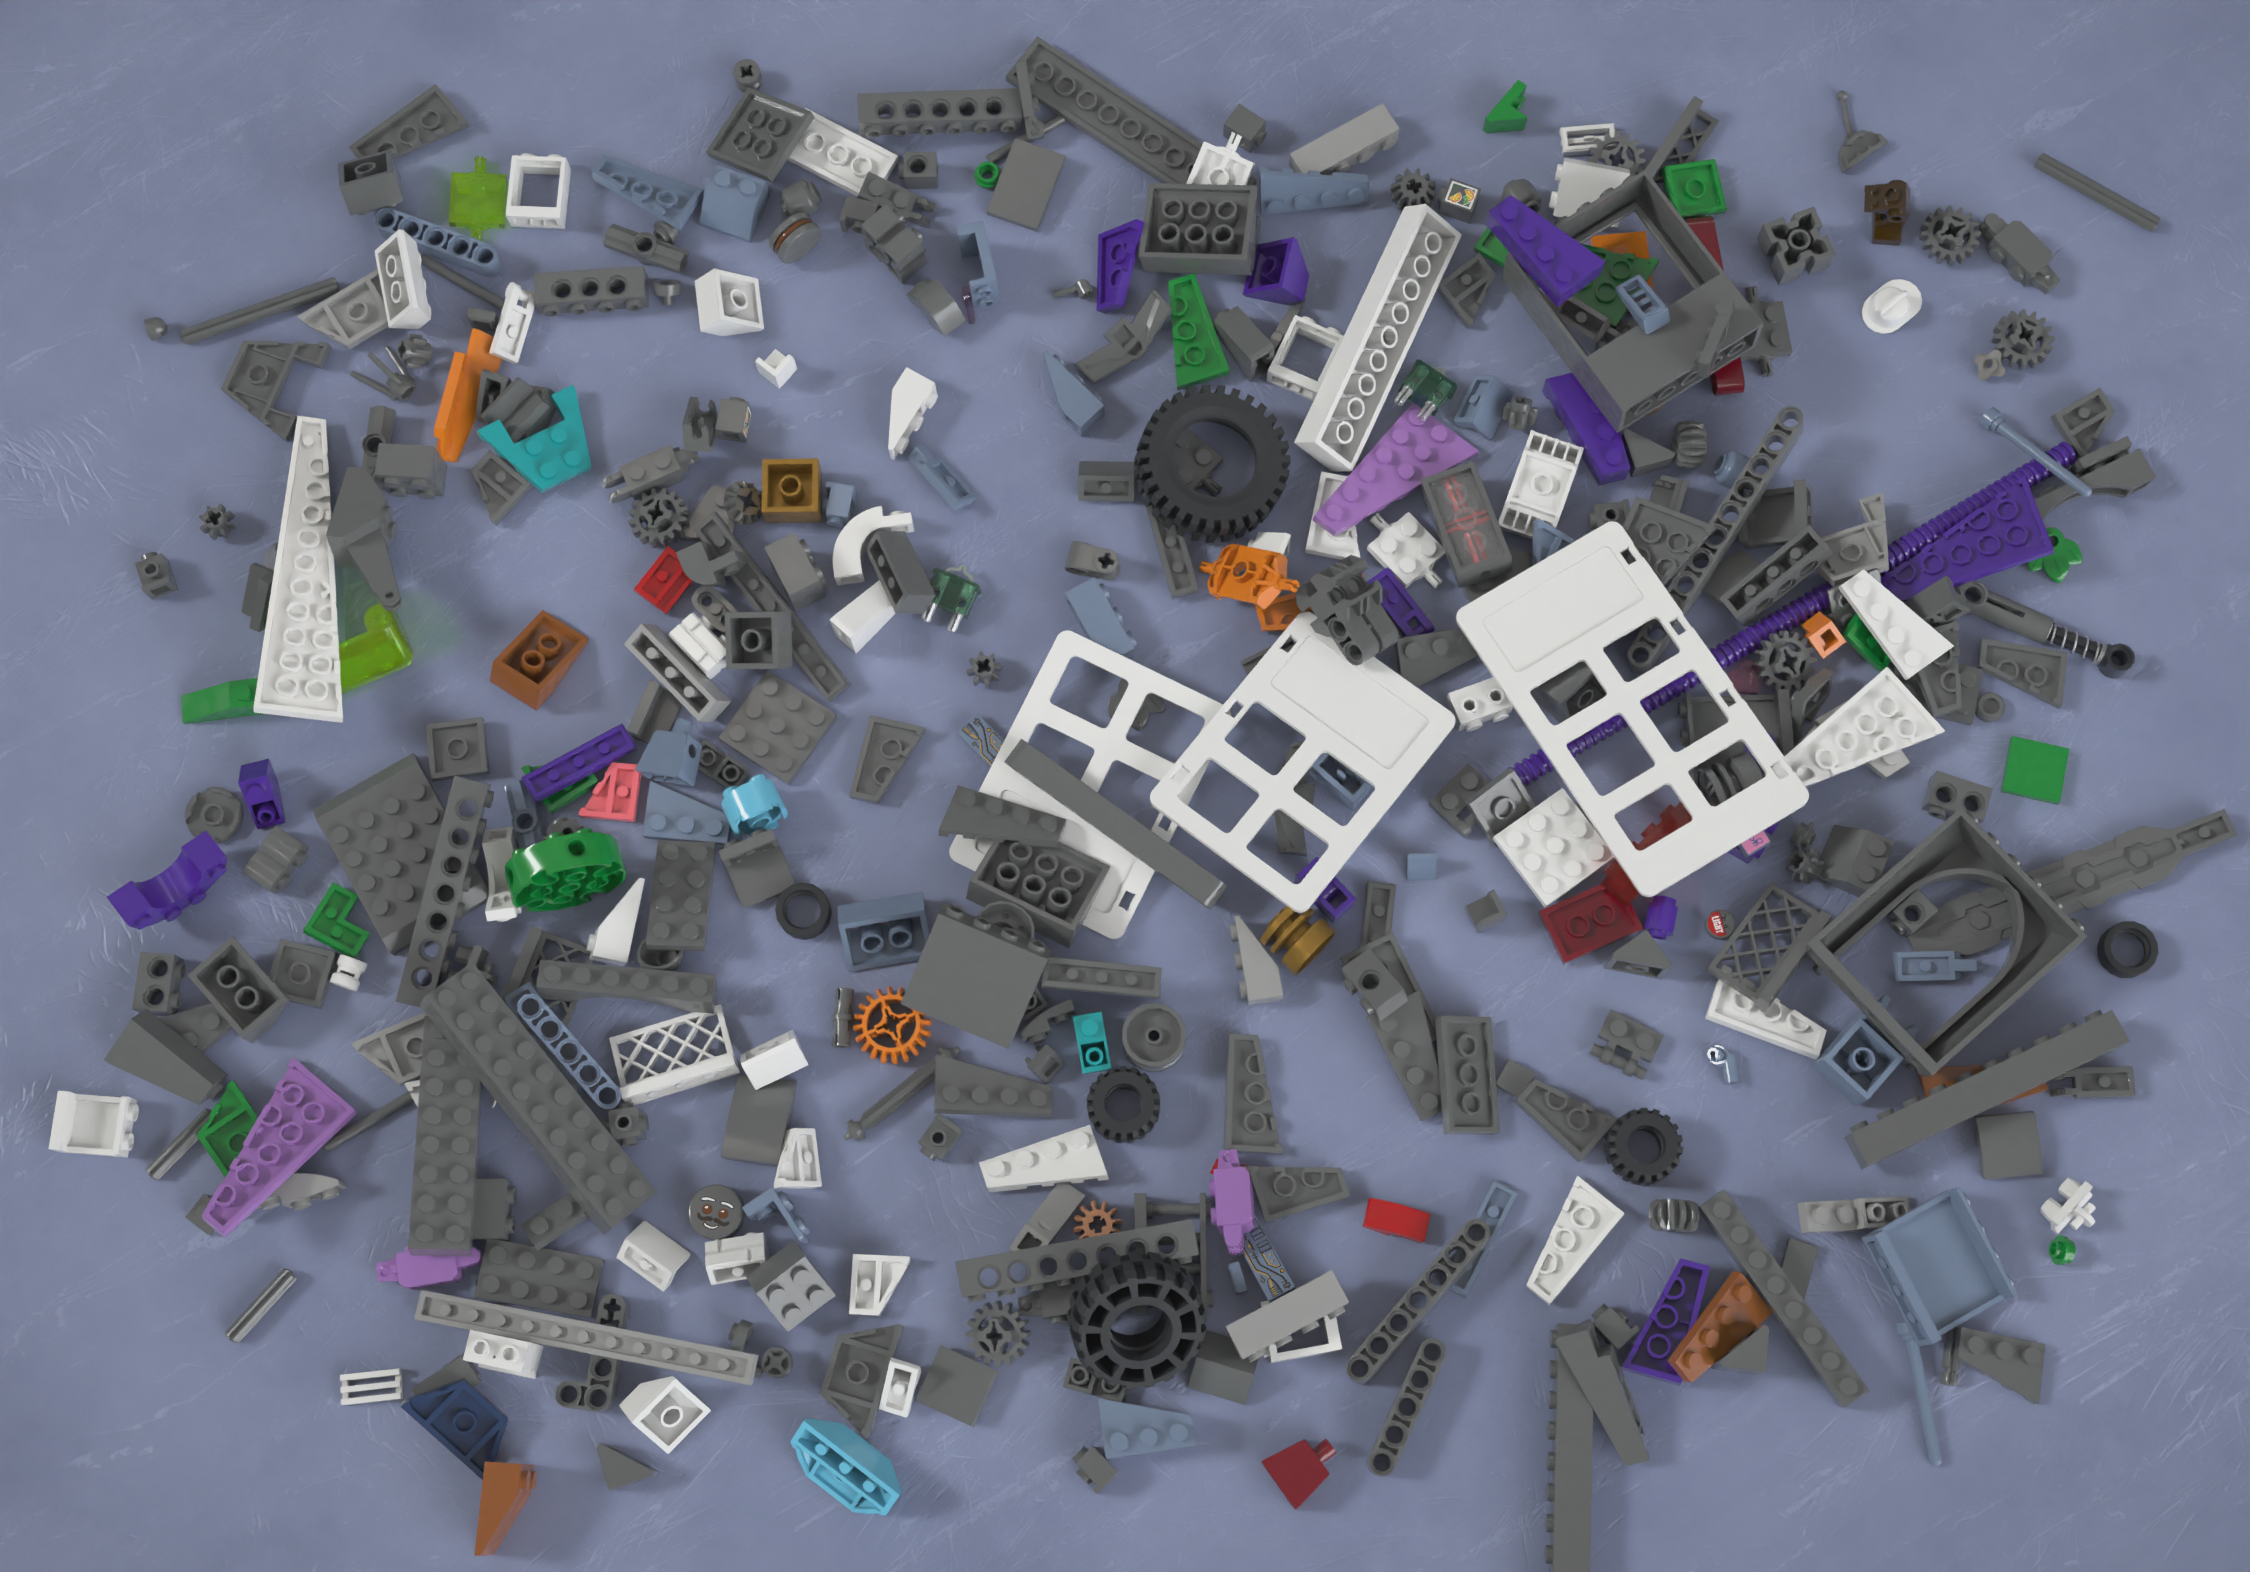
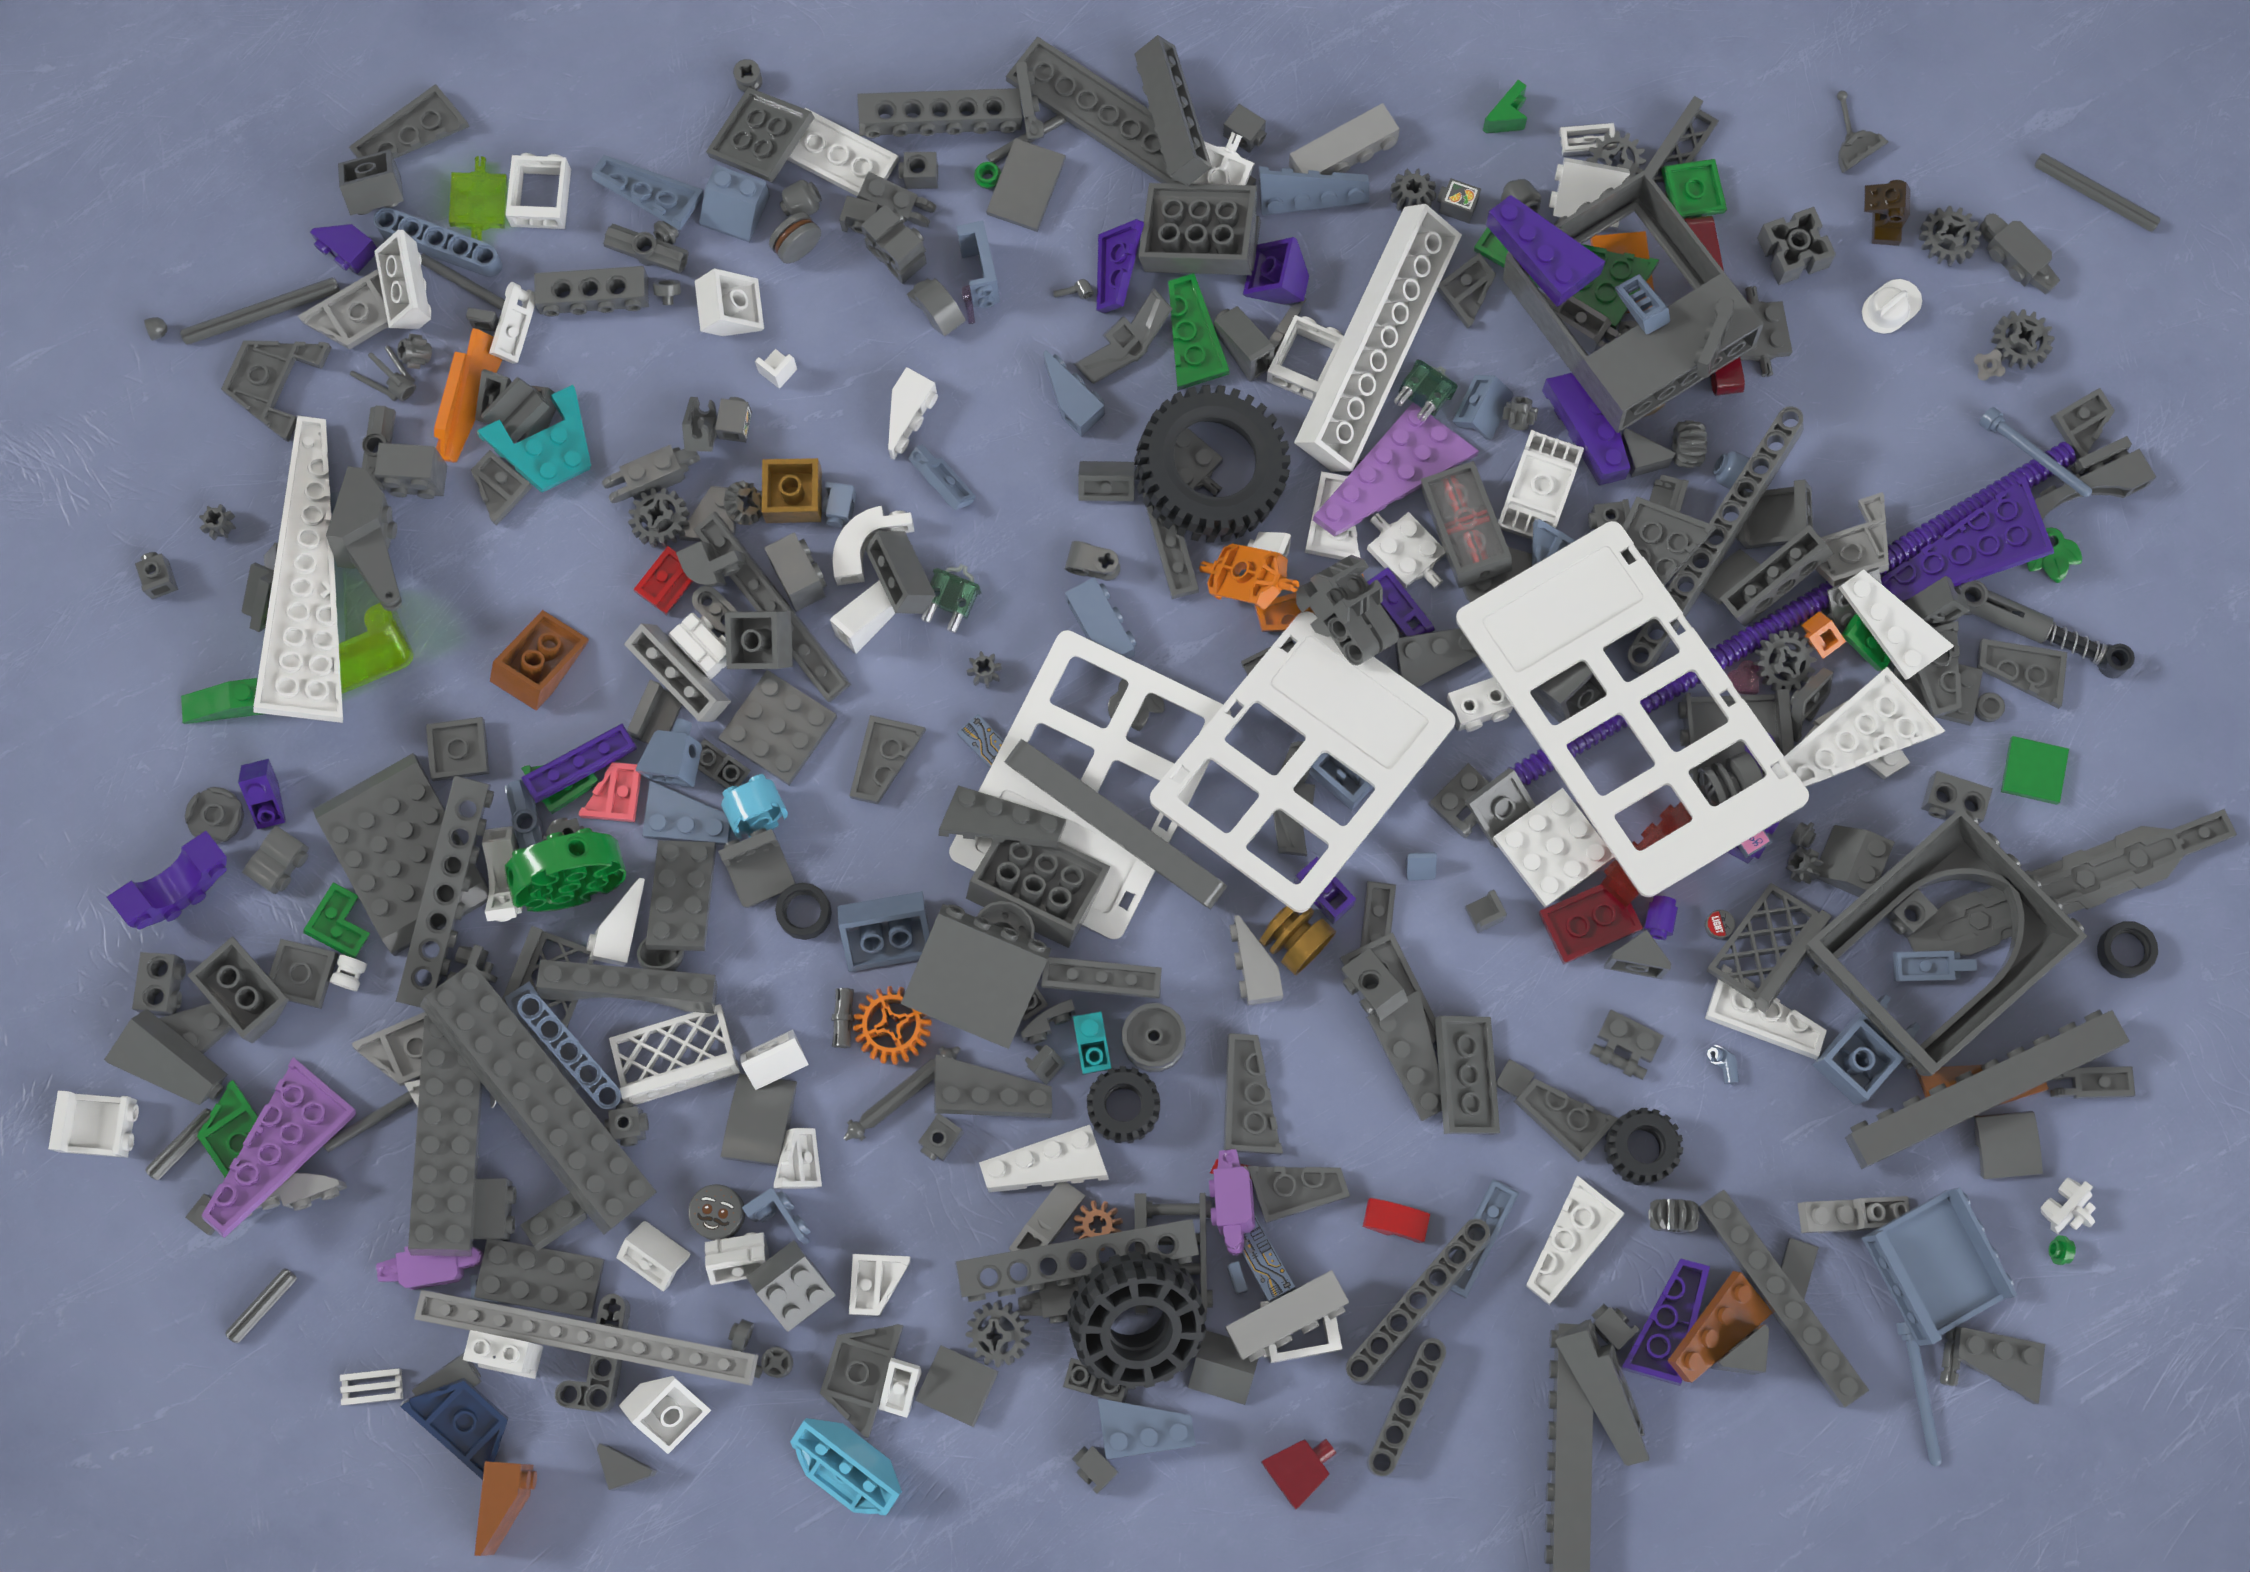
none -> dark purple slope [310,224,377,274]
none -> dark grey brick [1134,35,1212,186]

